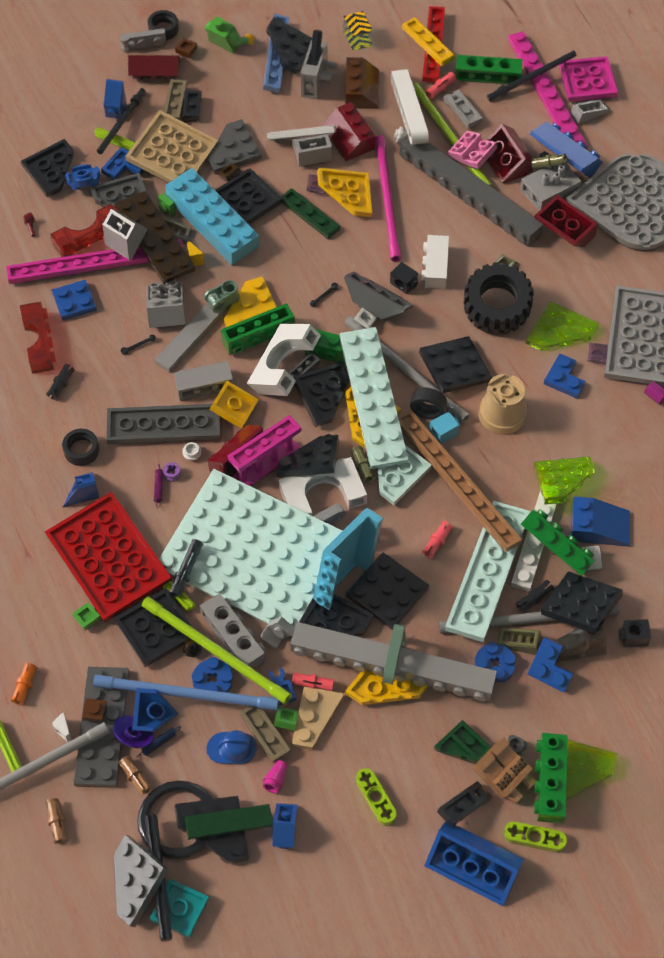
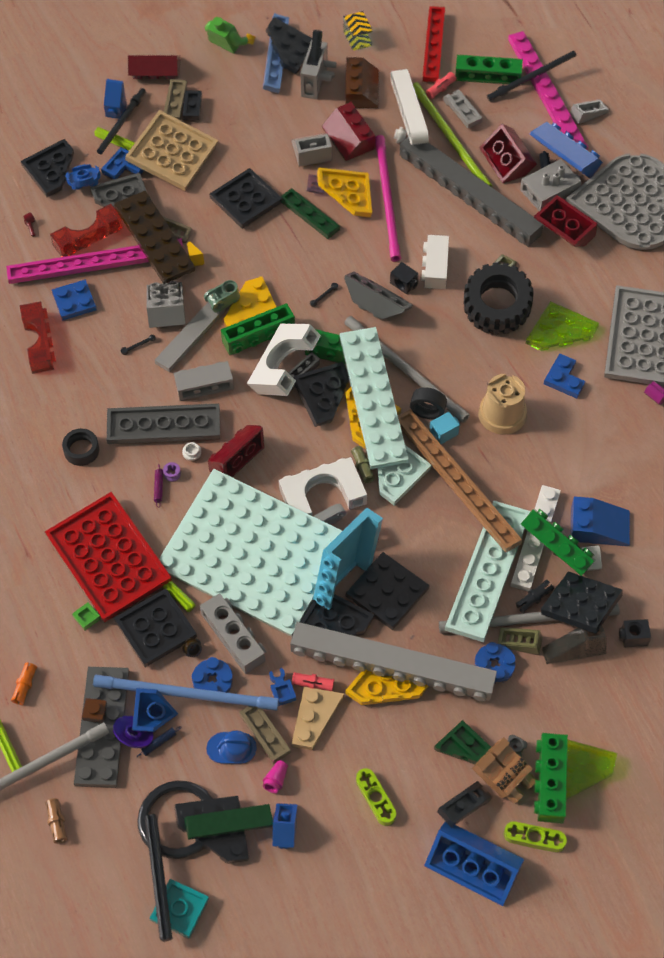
black pin [46,364,75,400] -> none
white slope [52,713,72,743] -> none
blue slope [63,472,100,507] -> none
light grey slope [103,209,148,260] -> none
plate [114,835,169,927] -> none
medium nougat axle [119,756,150,795] -> none
light grey plate [120,28,167,53] -> none
lime piece [142,596,292,704] -> none
black tyre [148,10,179,40] -> none
bright green plate [158,193,176,217] -> none
medium azure brick [165,168,259,266] -> none
black pin [169,539,204,598] -> none
reddish brown plate [175,38,198,58] -> none
dark grey plate [208,119,262,174] -> none
yellow plate [209,381,259,429] -> none
dark brown plate [218,163,242,182] -> none
dark pink fence [227,415,302,486] -> none
light grey bracket [260,616,295,648] -> none
white tile [267,125,336,140] -> none
bright green plate [274,706,298,731] -> none
black plate [276,434,340,478] -> none
white slope [354,308,377,328] -> none
sand green beam [382,624,406,685] -> none
yellow tile [402,17,455,66] -> none
black plate [419,336,492,394] -> none
coral pin [422,521,453,559] -> none
bright pink slope [448,131,497,169] -> none
blue plate [527,637,574,692] -> none
olive pin [531,153,568,170] -> none
clear neon green plate [534,456,594,505] -> none
dark pink plate [559,56,618,102] -> none
plate [587,343,608,364] -> none

